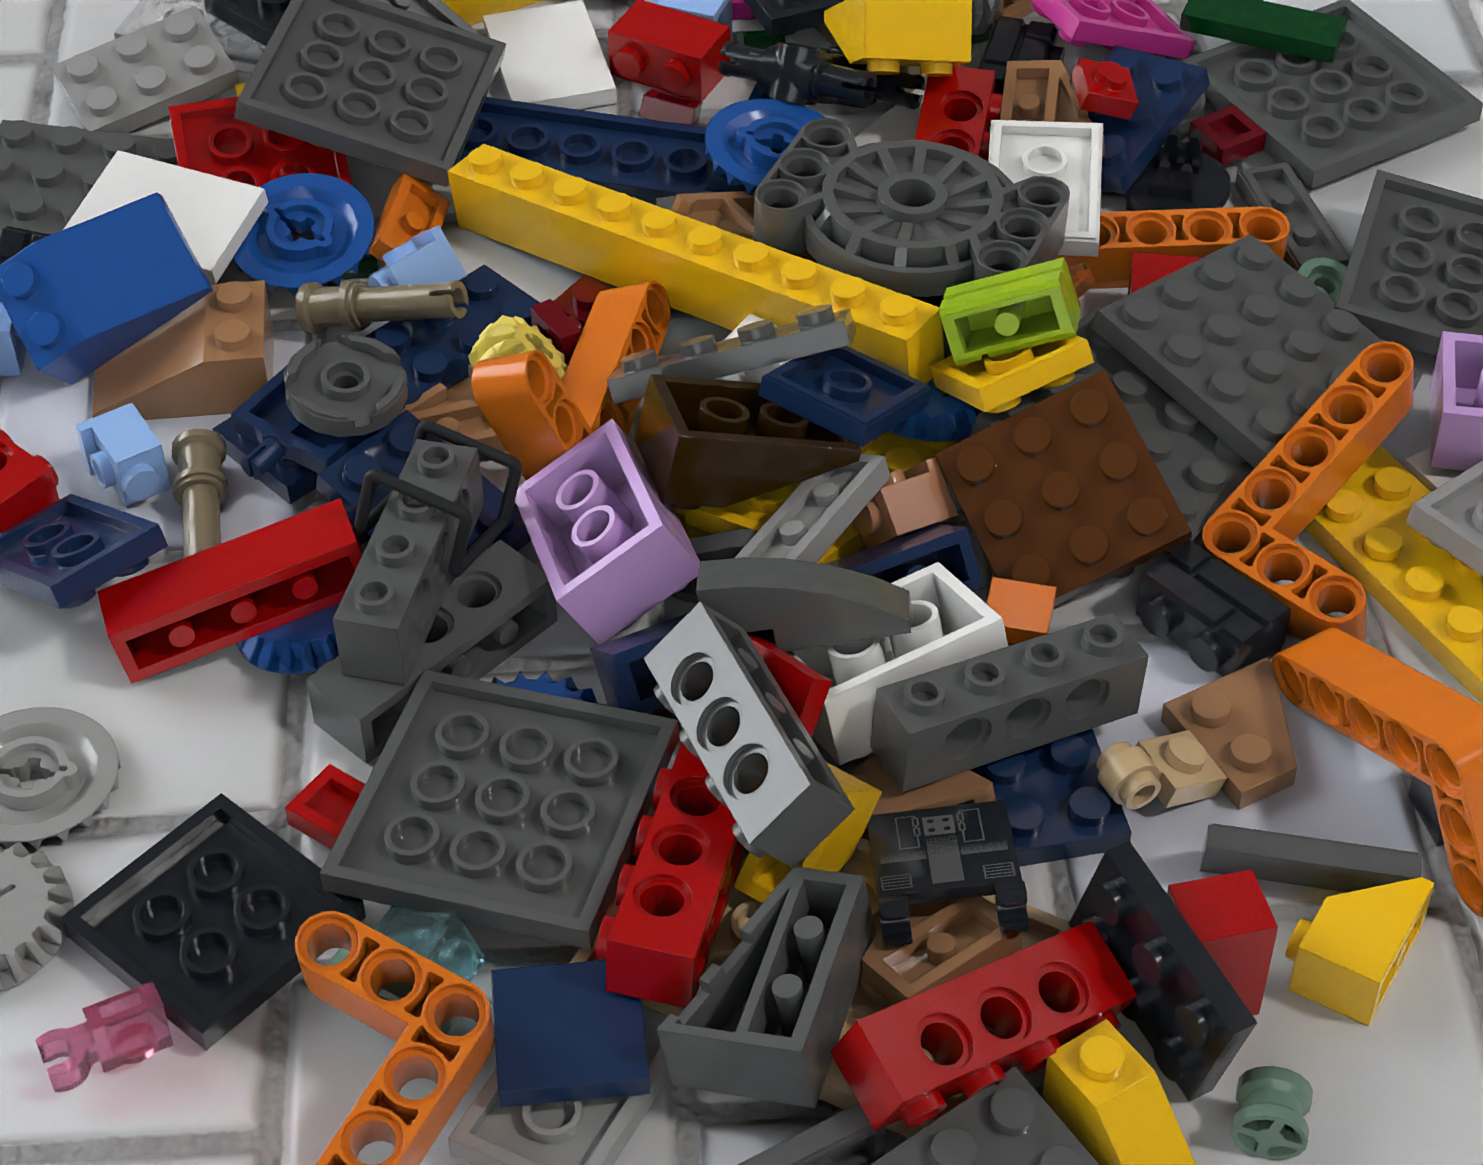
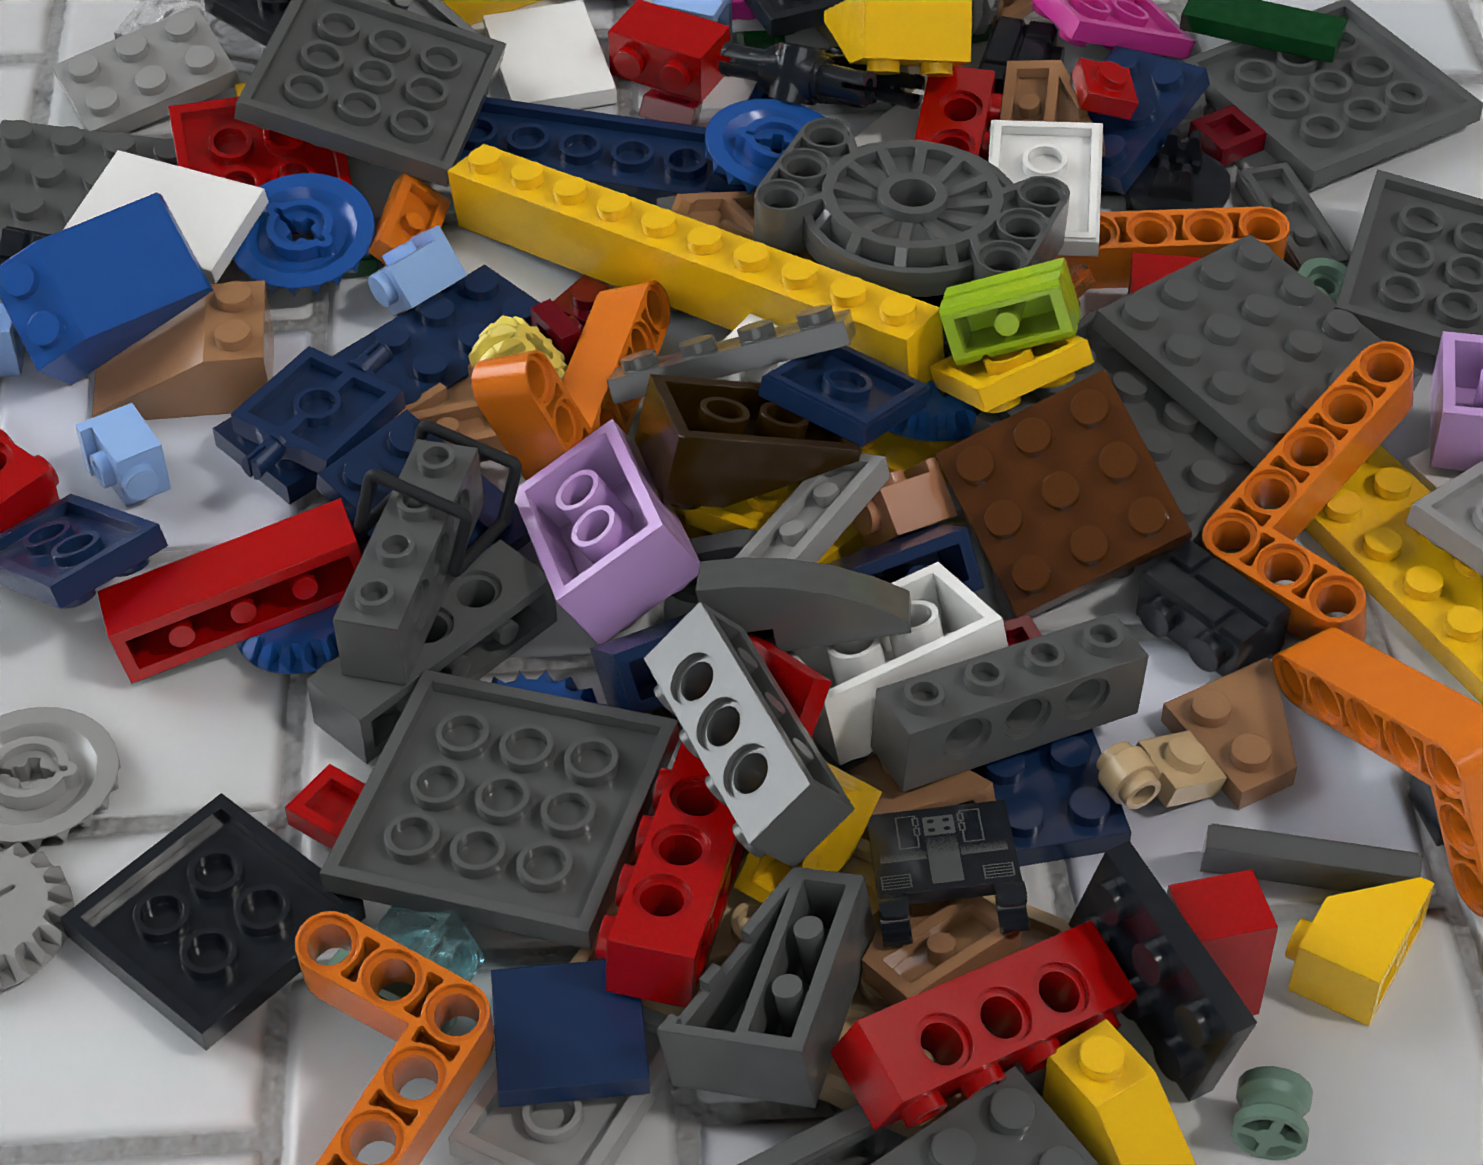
clear pink plate [35,981,174,1092] -> none
dark tan pin [171,428,228,558] -> none
dark grey plate [284,334,408,437] -> none
dark tan pin [295,279,469,334] -> none
orange tile [986,577,1057,644] -> none

